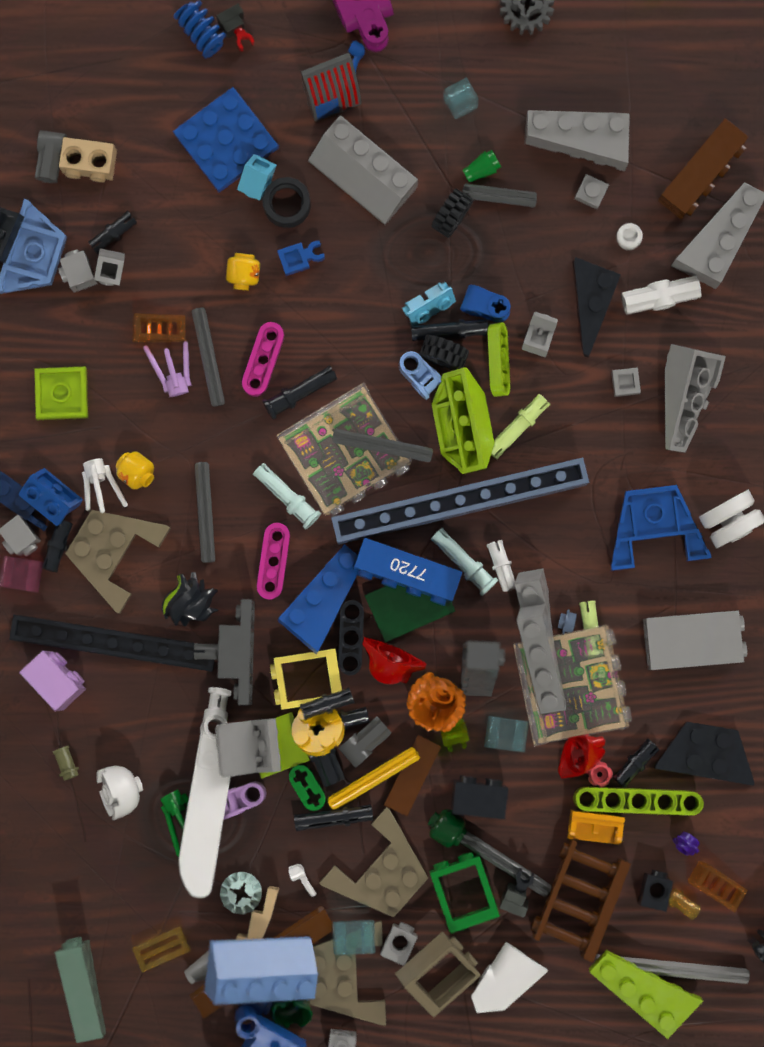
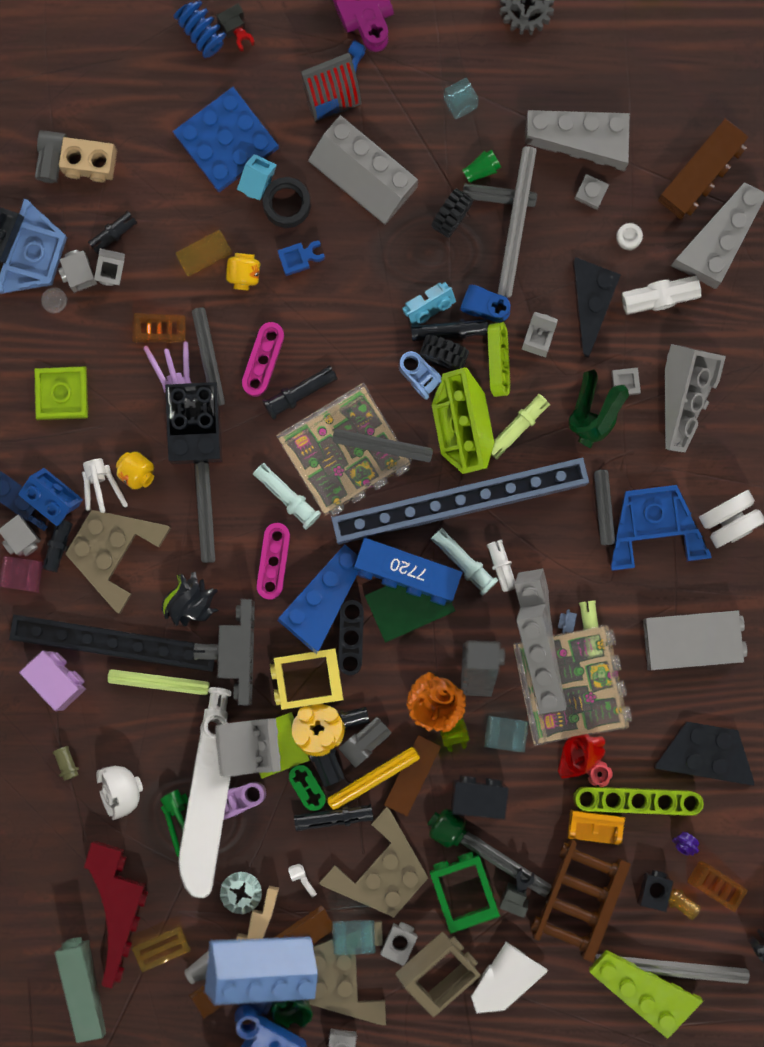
black pin [300,687,354,720] -> none
red hat [362,637,426,684] -> none
black pin [613,739,659,788] -> none
none -> clear plate [41,288,67,313]
none -> dark red arch [84,841,149,989]
none -> yellowish green axle [108,669,210,695]
none -> black slope [165,382,222,465]
none -> clear yellow tile [175,230,232,276]
none -> light grey axle [498,146,536,298]
none -> dark green piece [568,369,629,449]
none -> dark grey axle [594,470,615,545]

